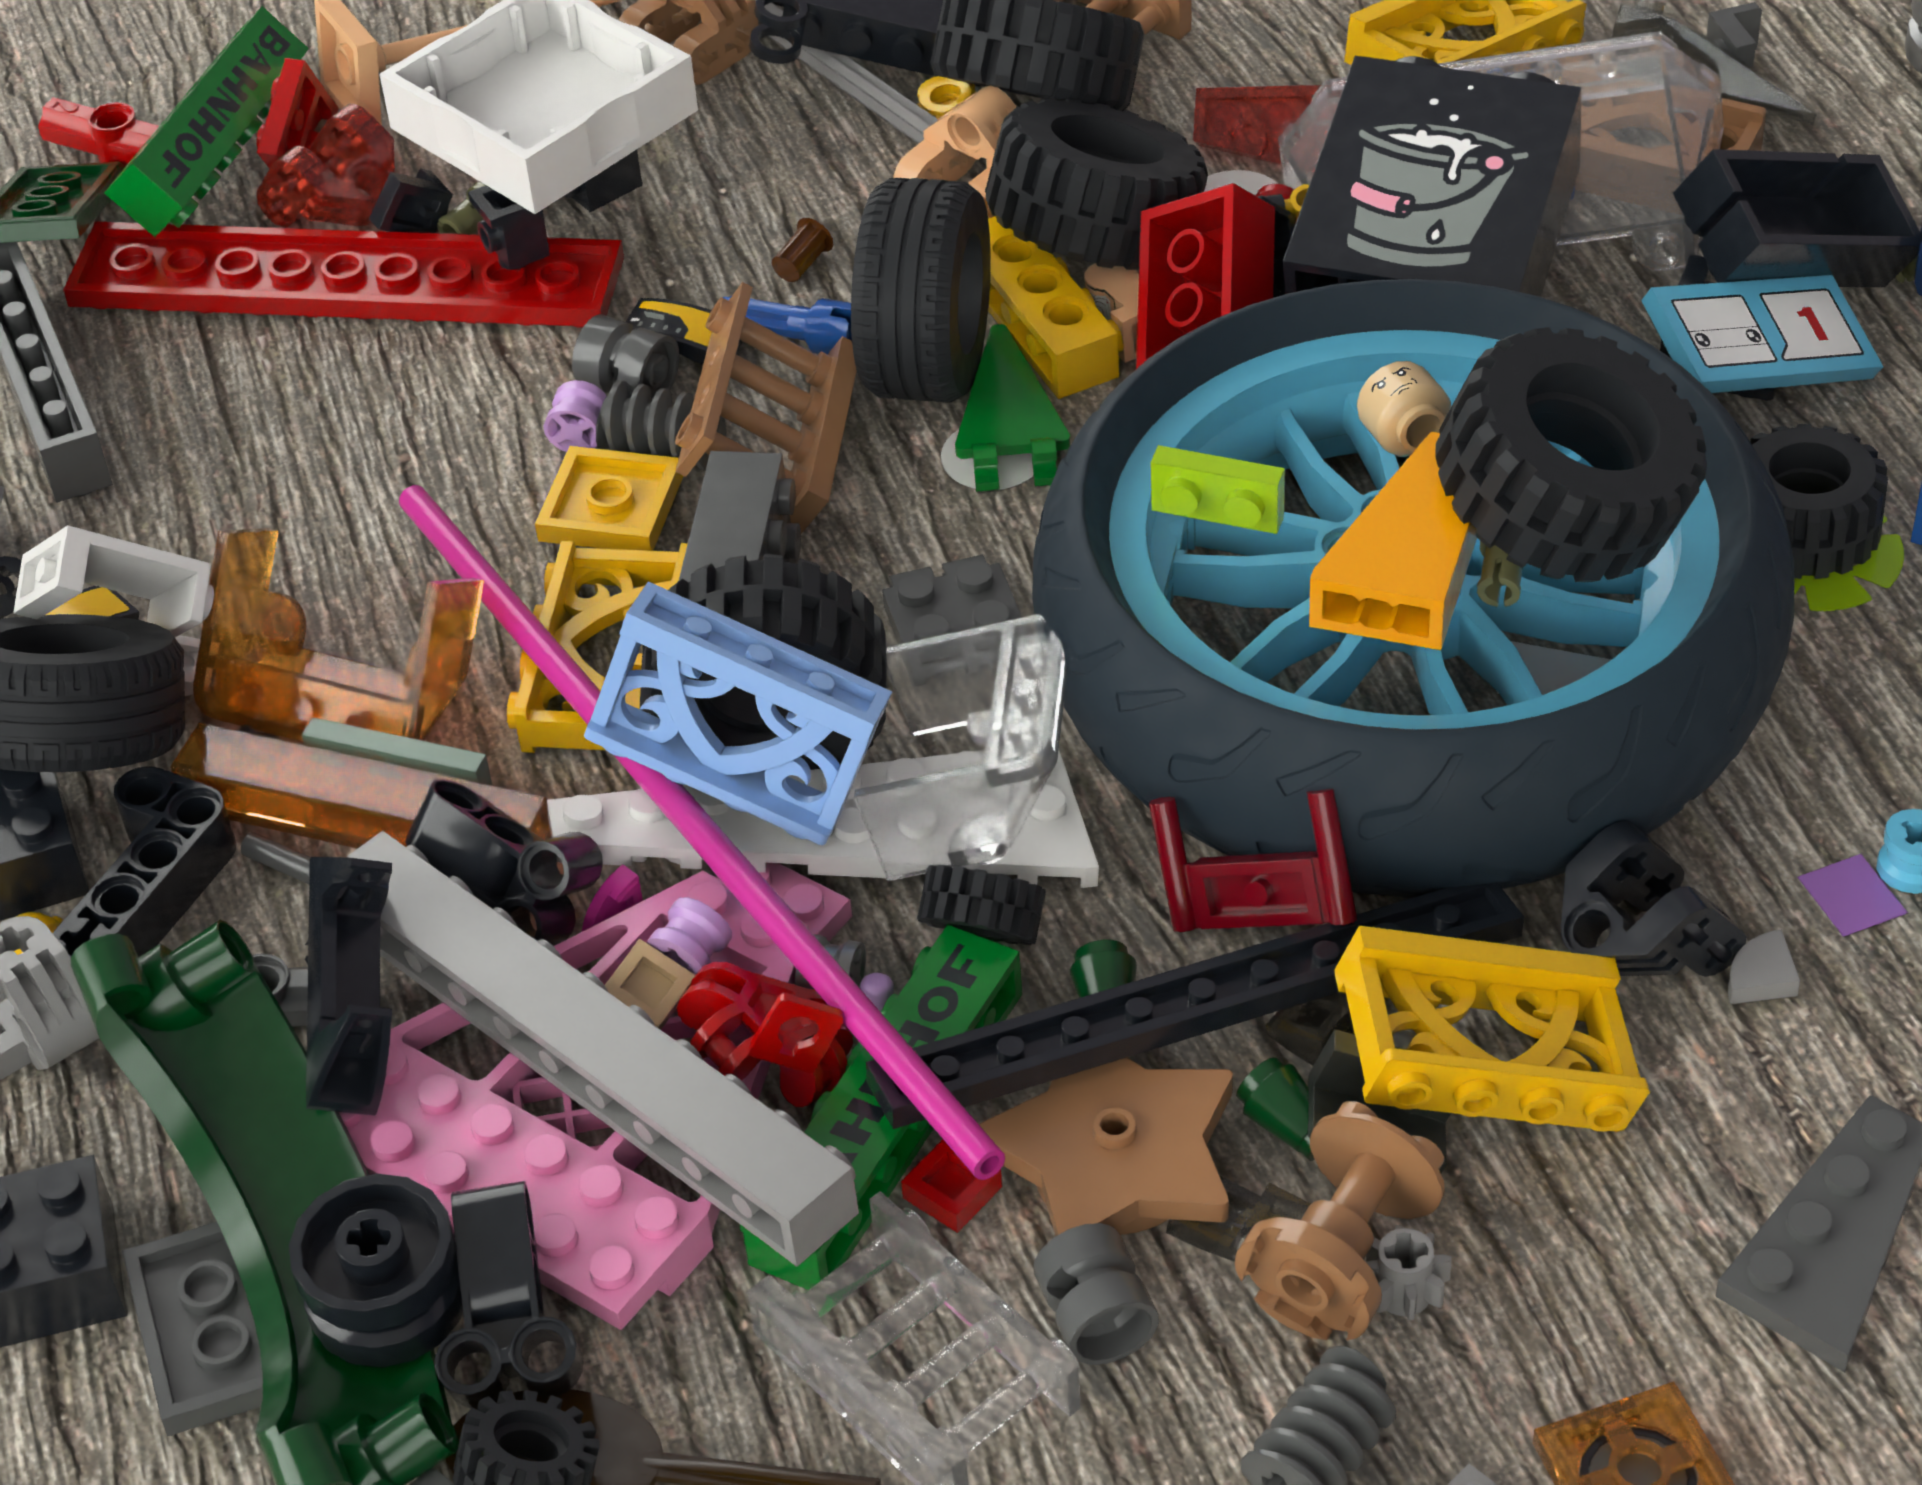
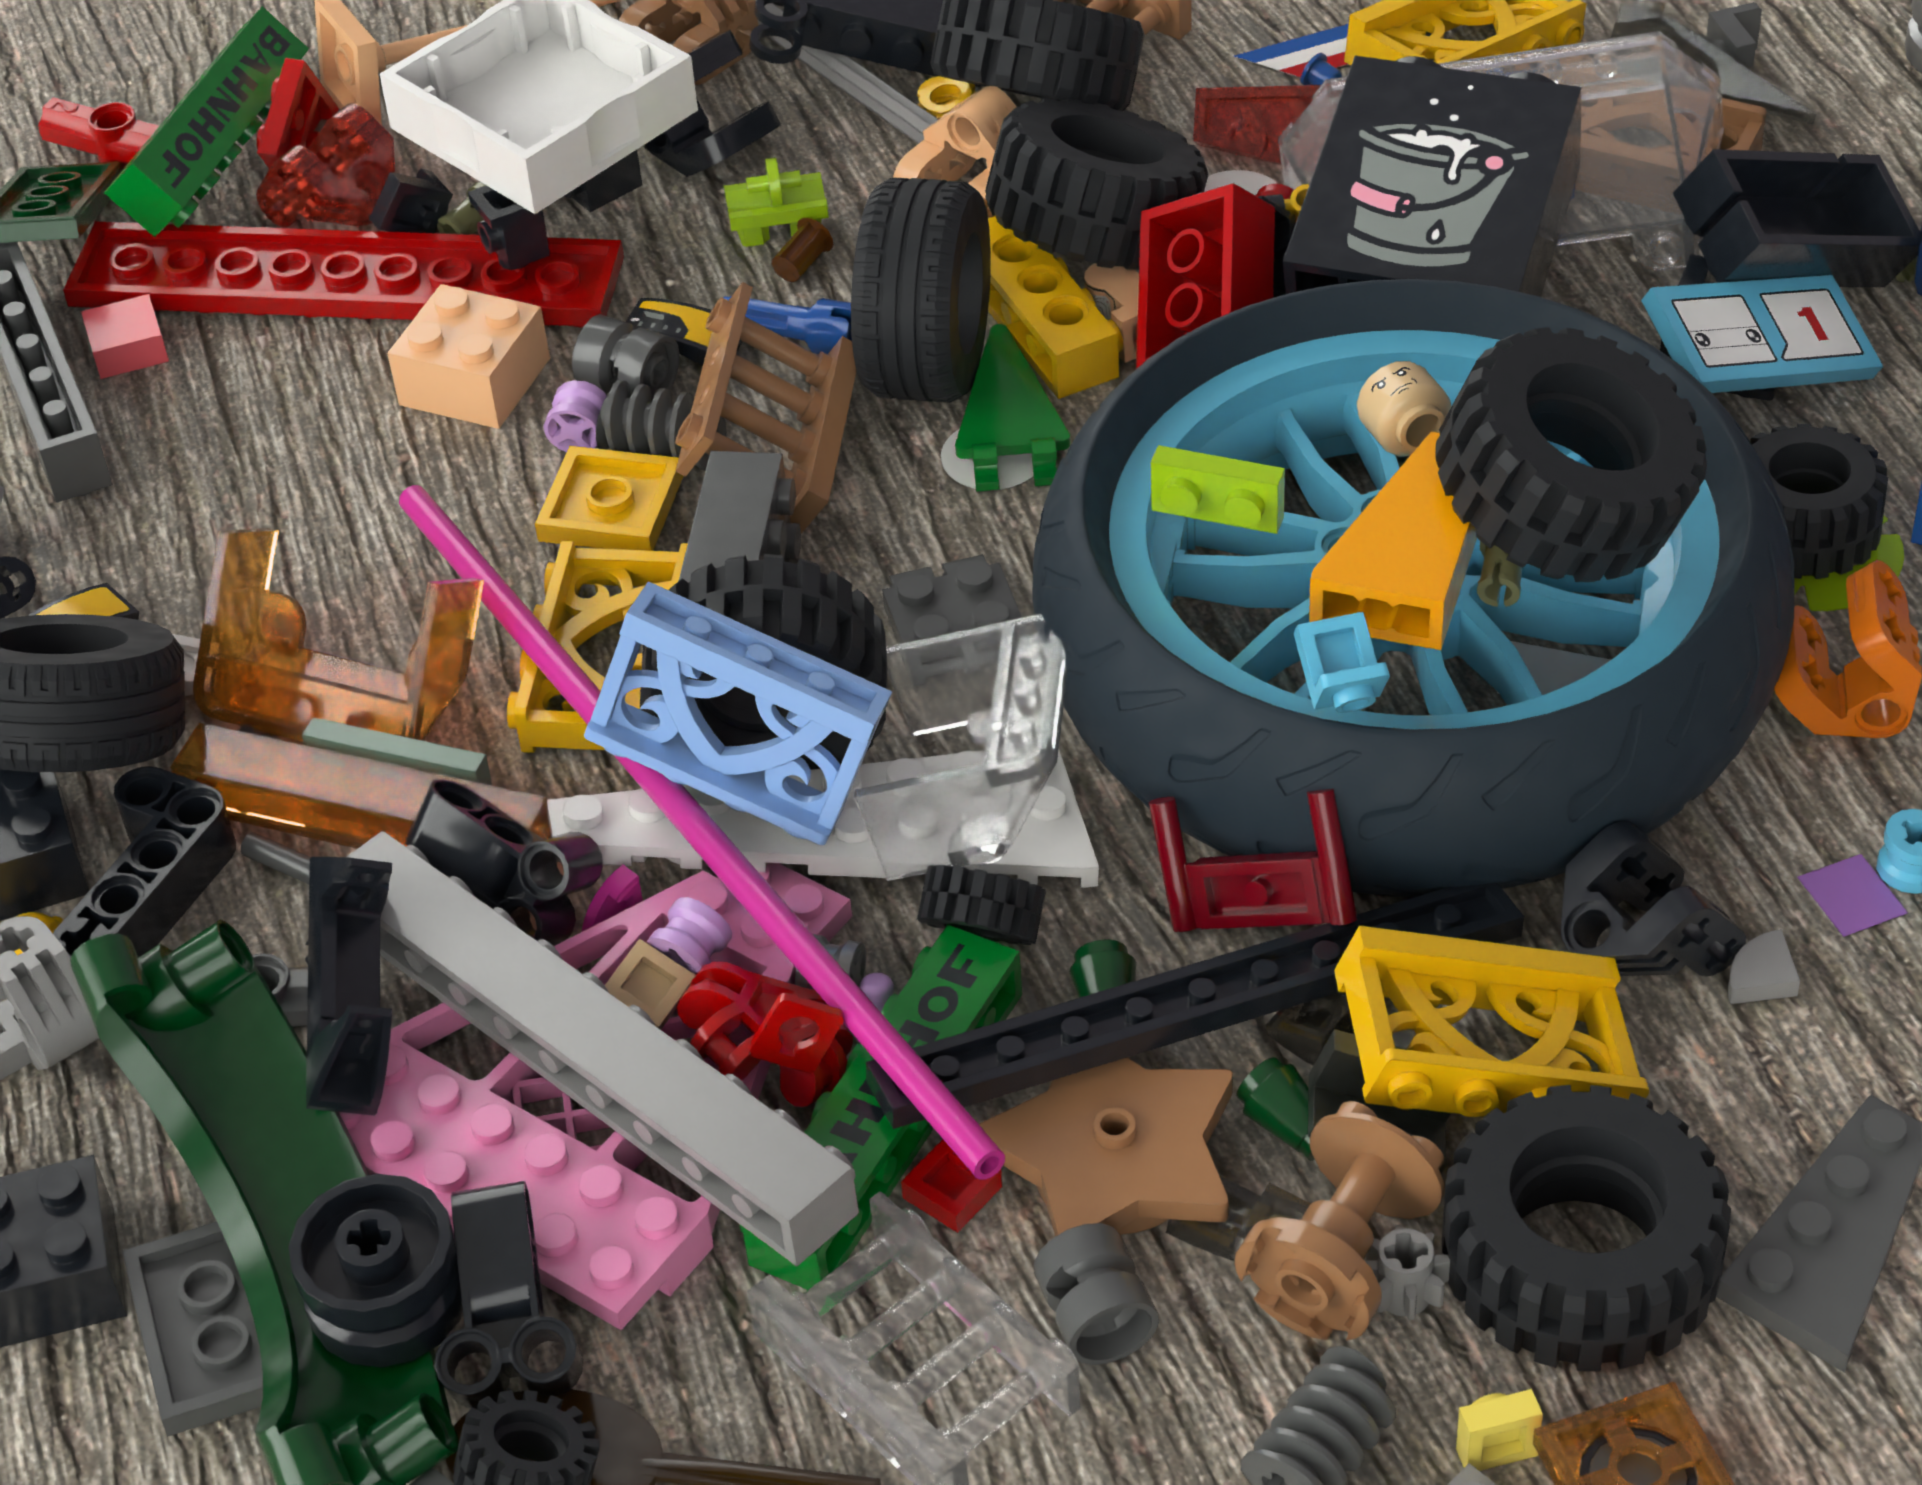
white panel [13,525,214,637] -> none
none -> coral piece [81,294,169,379]
none -> light nougat brick [387,284,550,429]
none -> black piece [643,30,781,177]
none -> lime hips [724,157,829,247]
none -> sticker [1233,24,1349,78]
none -> medium azure bracket [1294,612,1390,713]
none -> blue piece [1300,52,1342,94]
none -> black tyre [1441,1085,1731,1372]
none -> light yellow plate [1456,1389,1543,1471]
none -> orange piece [1774,560,1922,738]

